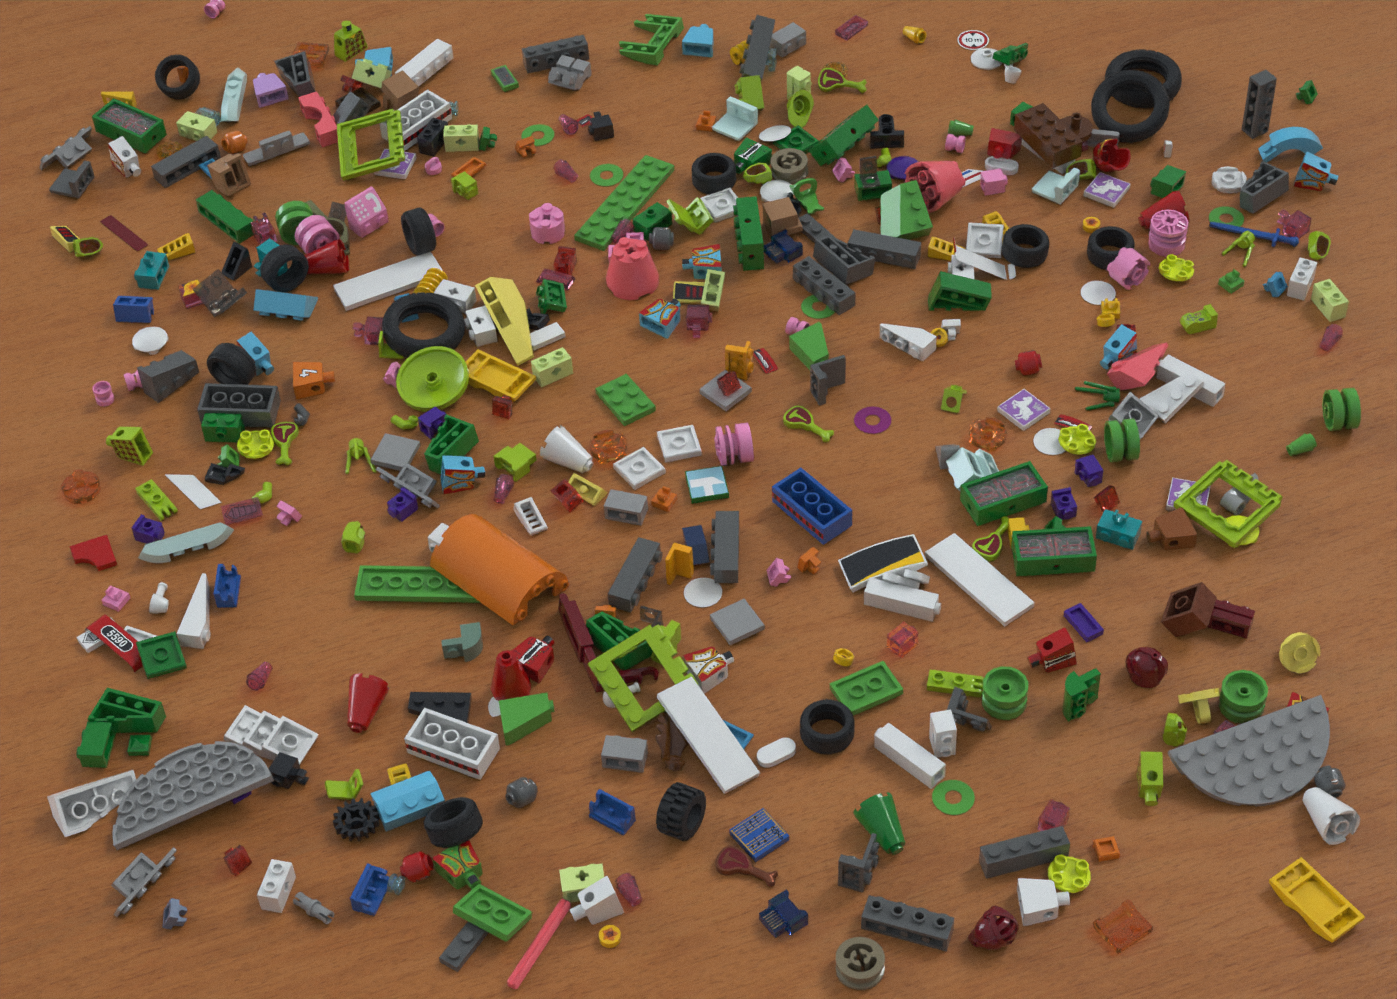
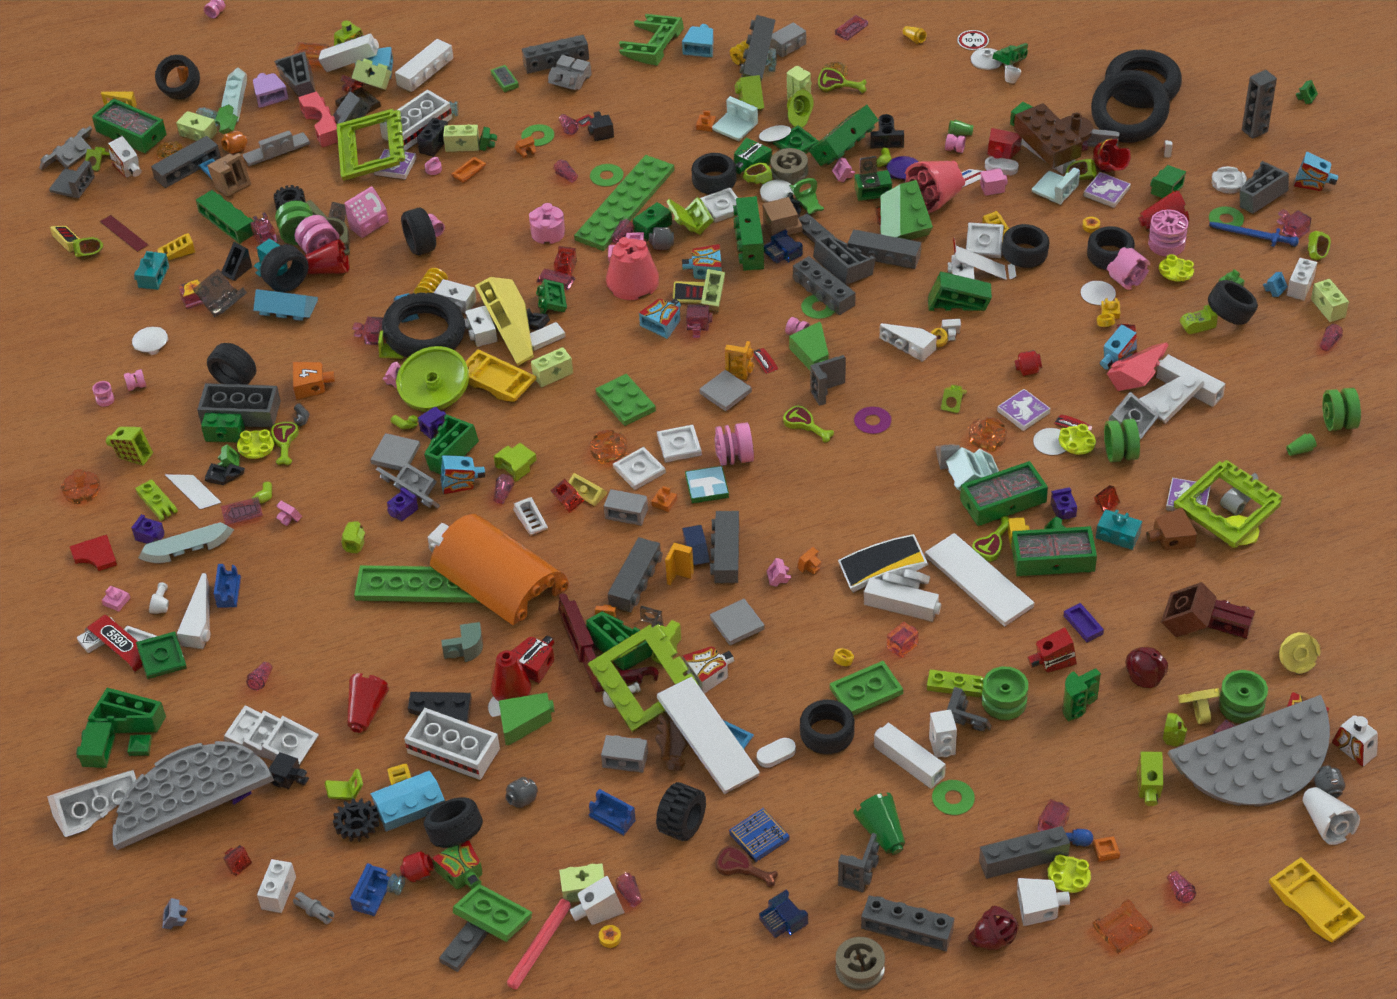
light grey bracket [111,847,177,917] -> none
blue hinge [113,296,154,323] -> none
dark grey wedge [137,350,199,403] -> none
medium azure torso [237,332,274,376] -> none
white tile [333,251,443,311] -> none
lime plant [345,438,376,474] -> none
medium nougat plate [382,70,419,111] -> none
lime brick [451,171,478,200] -> none
clear red tile [492,395,512,419] -> none
white cone [540,425,594,473] -> none
white sticker [684,578,722,607] -> none
clear red tile [717,371,741,396] -> none
blue brick [772,468,852,545] -> none
yellow slope [928,237,966,261] -> none
dark purple brick [1074,455,1103,487] -> none
green plant [1075,381,1120,410] -> none
lime plant [1222,230,1255,267] -> none
medium azure arch [1258,127,1323,163] -> none
none -> lime bracket [85,146,110,171]
none -> bright green tile [215,104,238,134]
none -> black tyre [273,185,306,210]
none -> white brick [318,33,379,72]
none -> blue cylinder [1066,829,1093,846]
none -> clear pink cone [1167,871,1196,903]
none -> black tyre [1208,280,1258,325]
none -> white torso [1332,715,1378,767]

